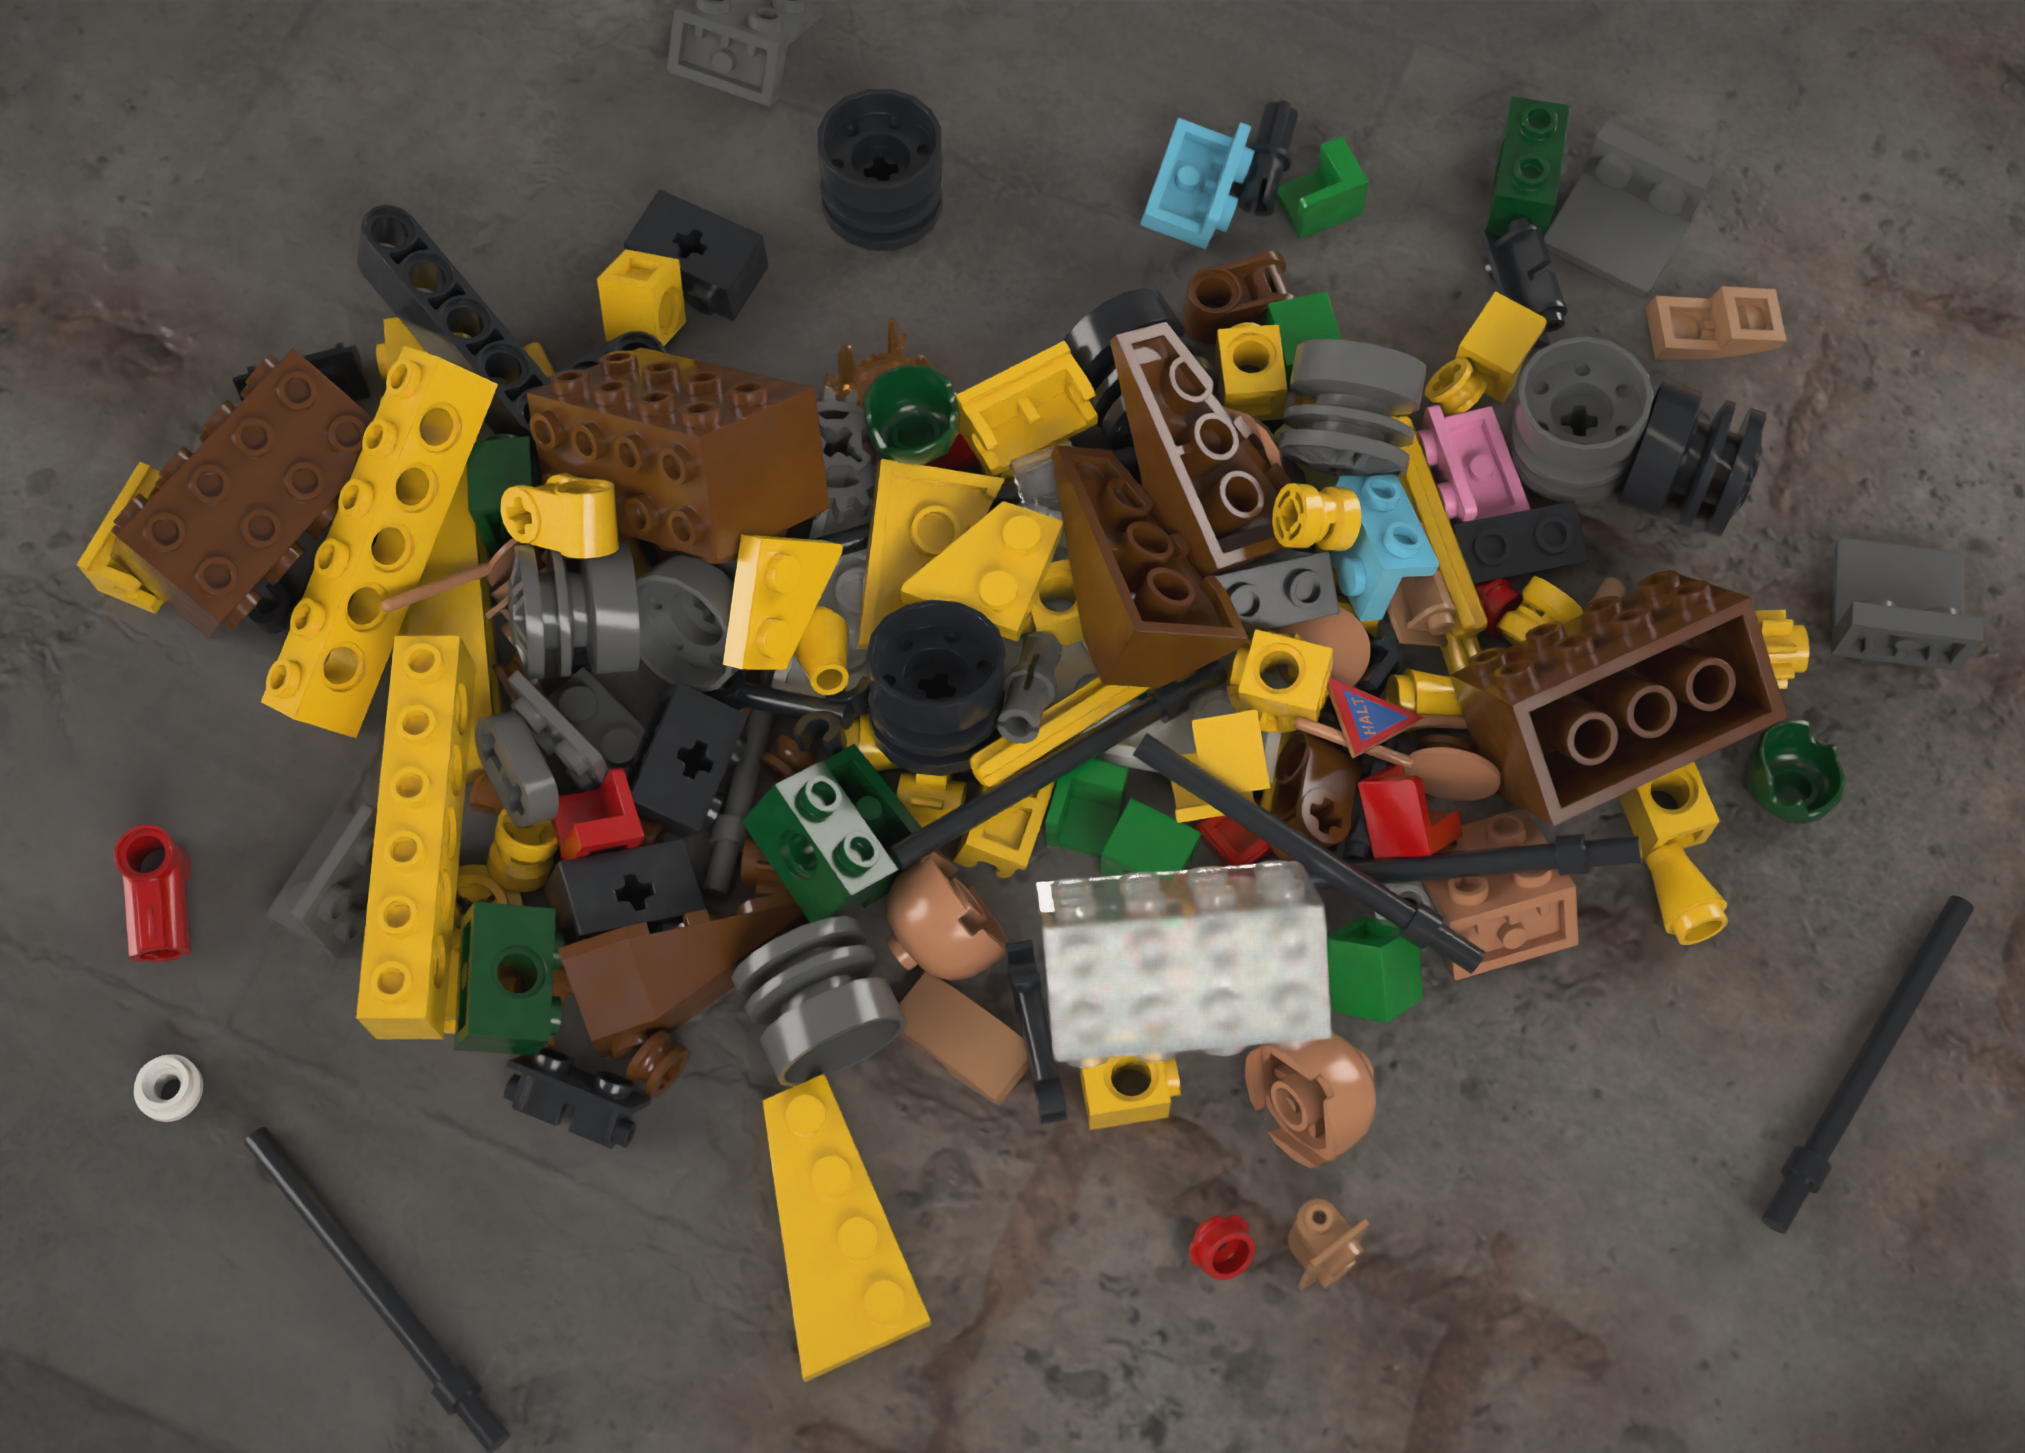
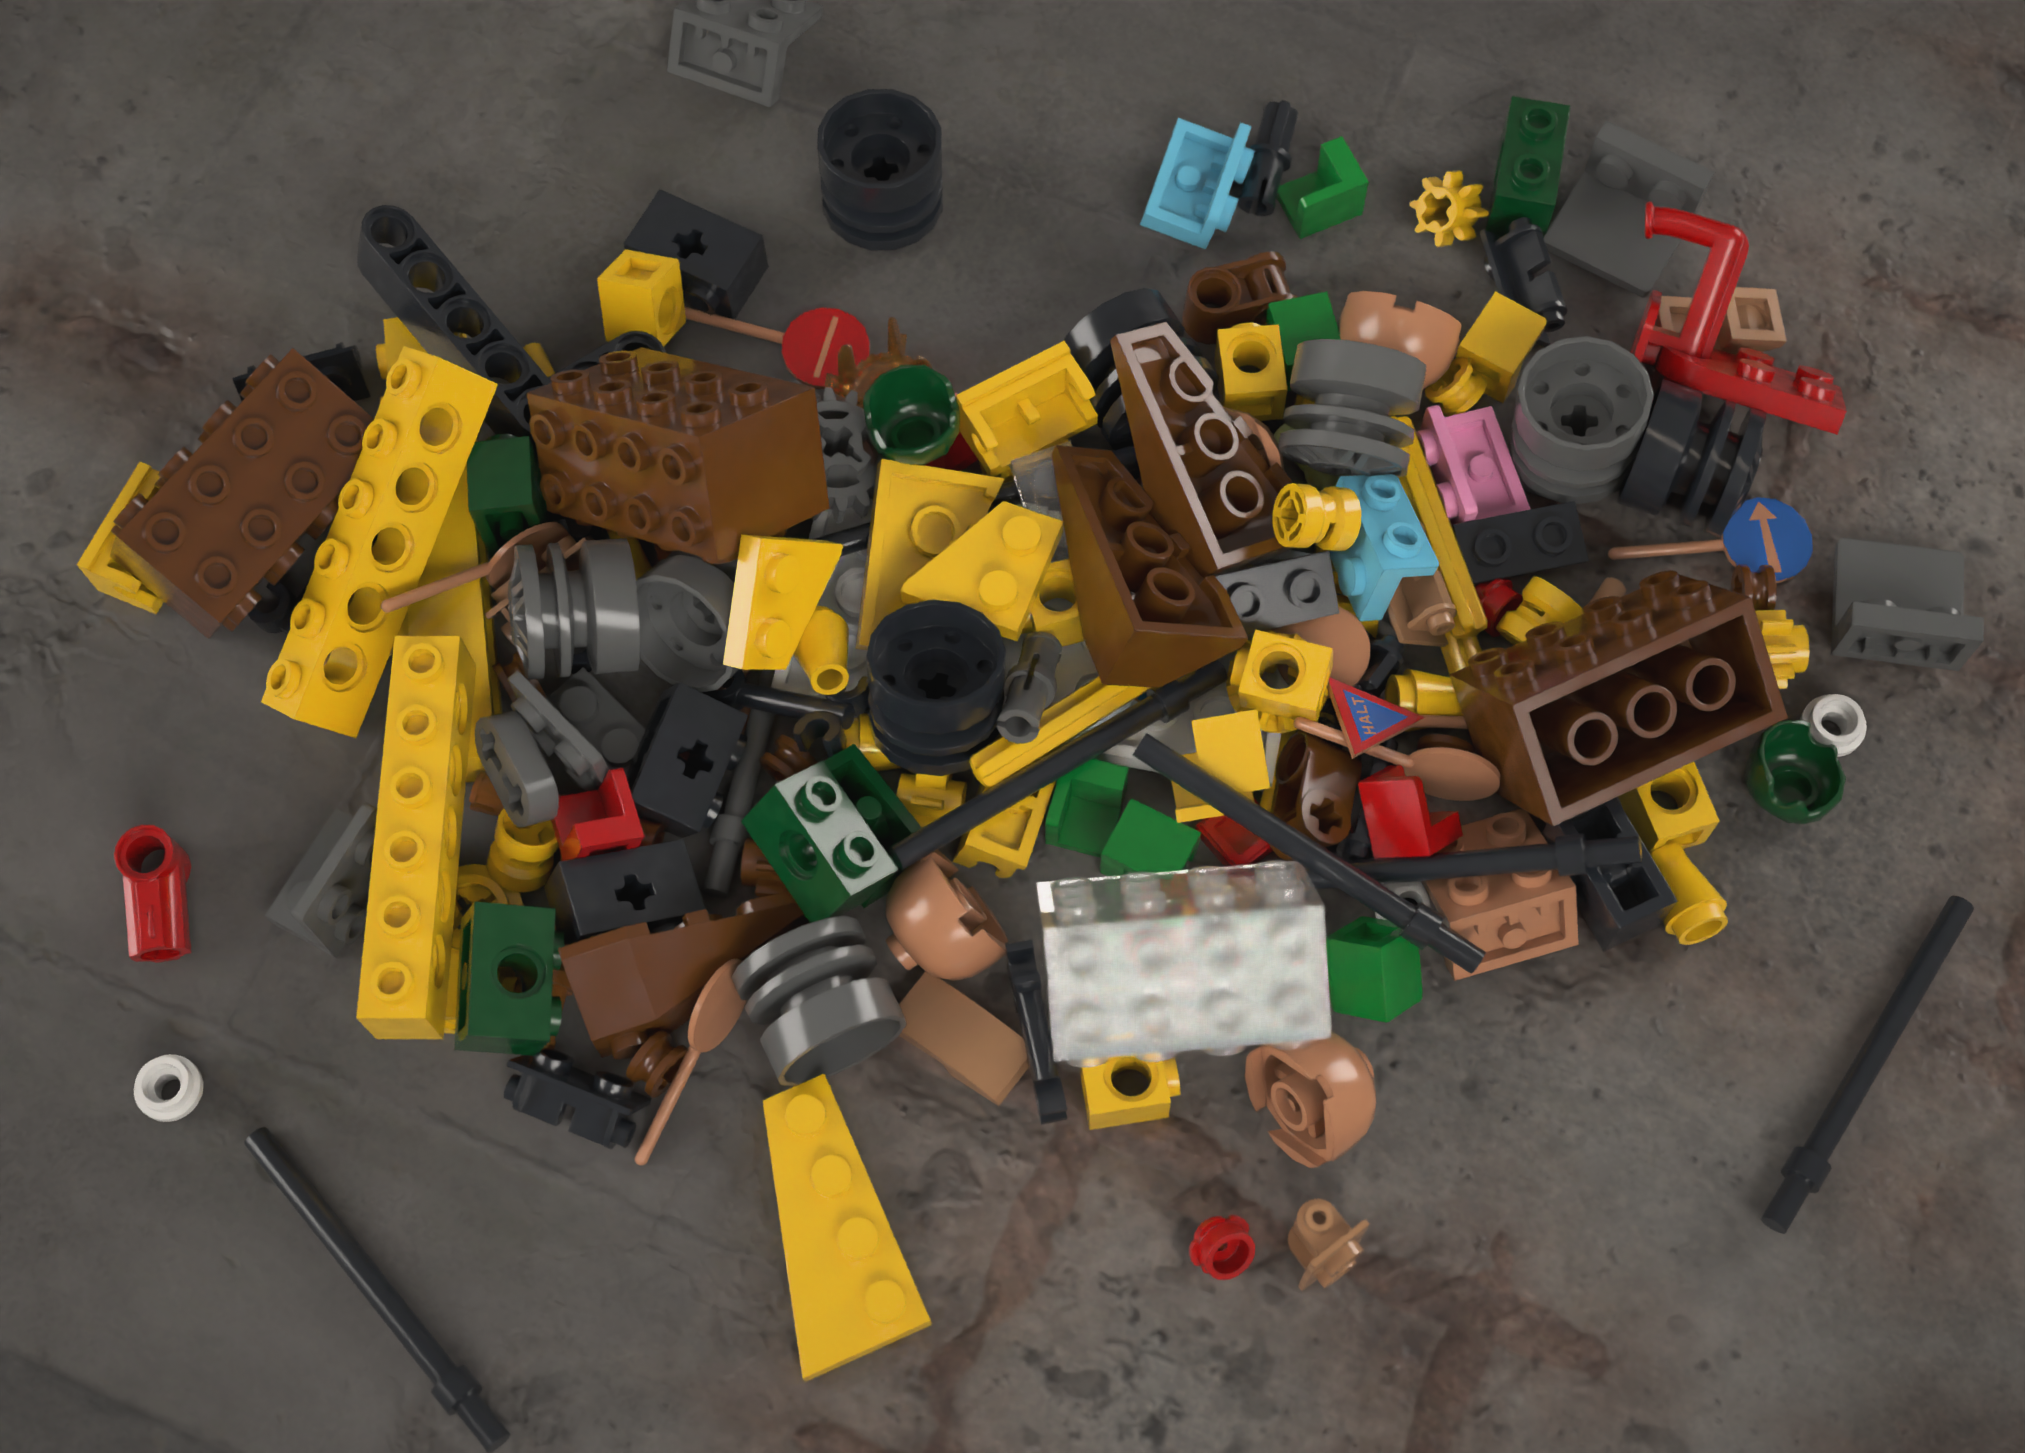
yellow piece [501,473,619,558] -> none
none -> nougat piece [635,958,746,1166]
none -> red piece [685,307,870,389]
none -> nougat cylinder [1338,291,1462,389]
none -> yellow gear [1409,171,1489,247]
none -> black brick [1542,798,1678,952]
none -> blue piece [1608,497,1813,583]
none -> red plate [1630,202,1847,435]
none -> reddish brown bush [1731,564,1777,611]
none -> white plate [1800,694,1867,757]

